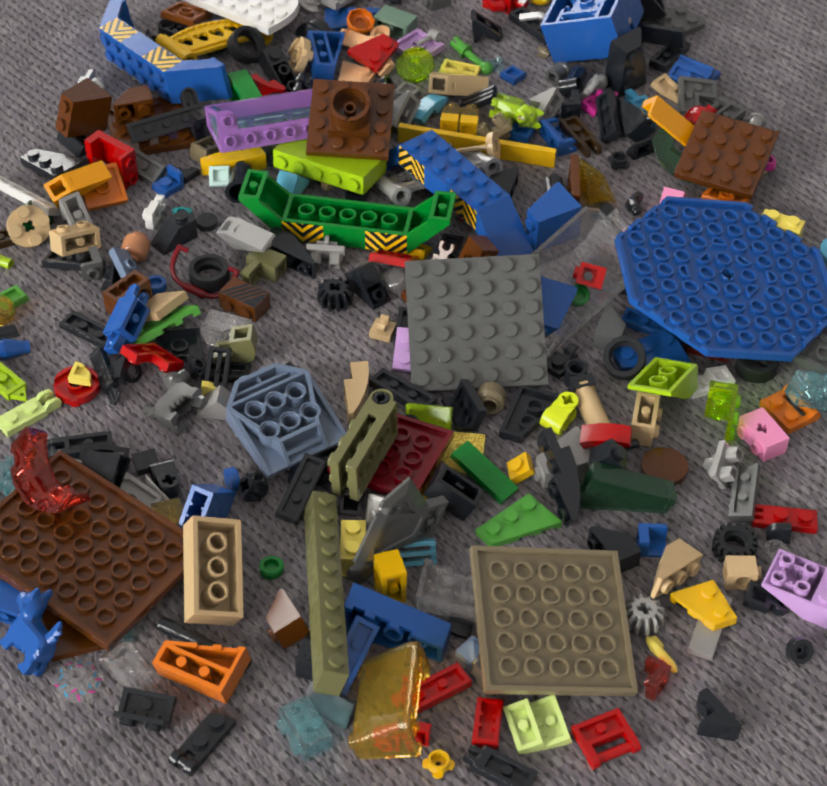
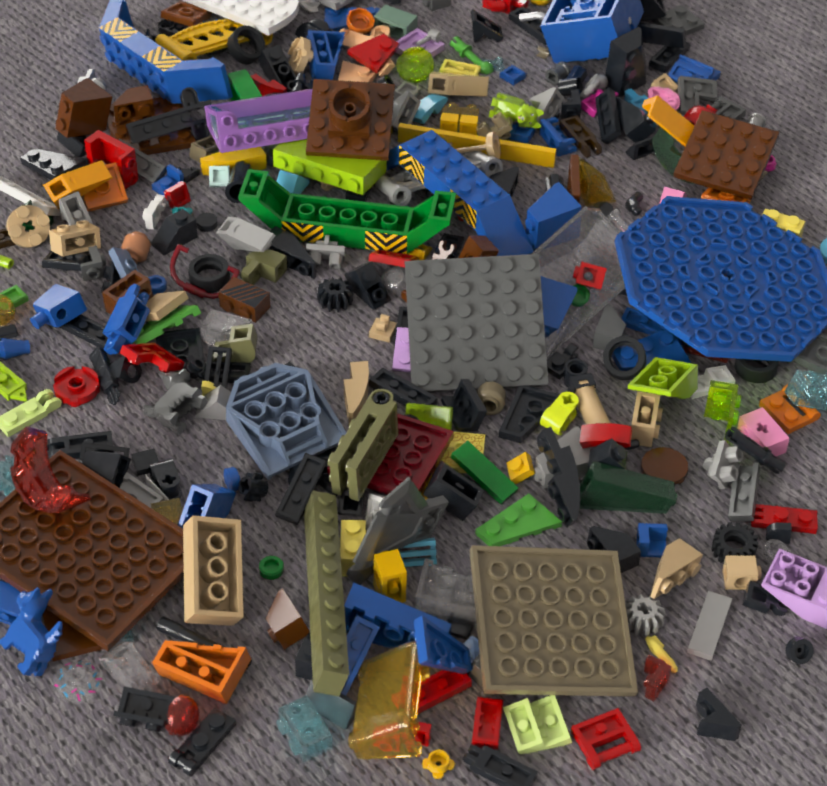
light yellow tile [68,361,92,387] -> none
black tile [459,85,498,115] -> none
black plate [607,151,630,170] -> none
yellow wing [669,579,737,631] -> none
none -> blue torso [30,284,88,329]
none -> red tile [164,181,191,209]
none -> clear red hair [165,695,200,736]
none -> blue wing [414,616,472,674]
none -> bright pink arm [648,87,680,111]
none -> black pin [725,427,785,474]

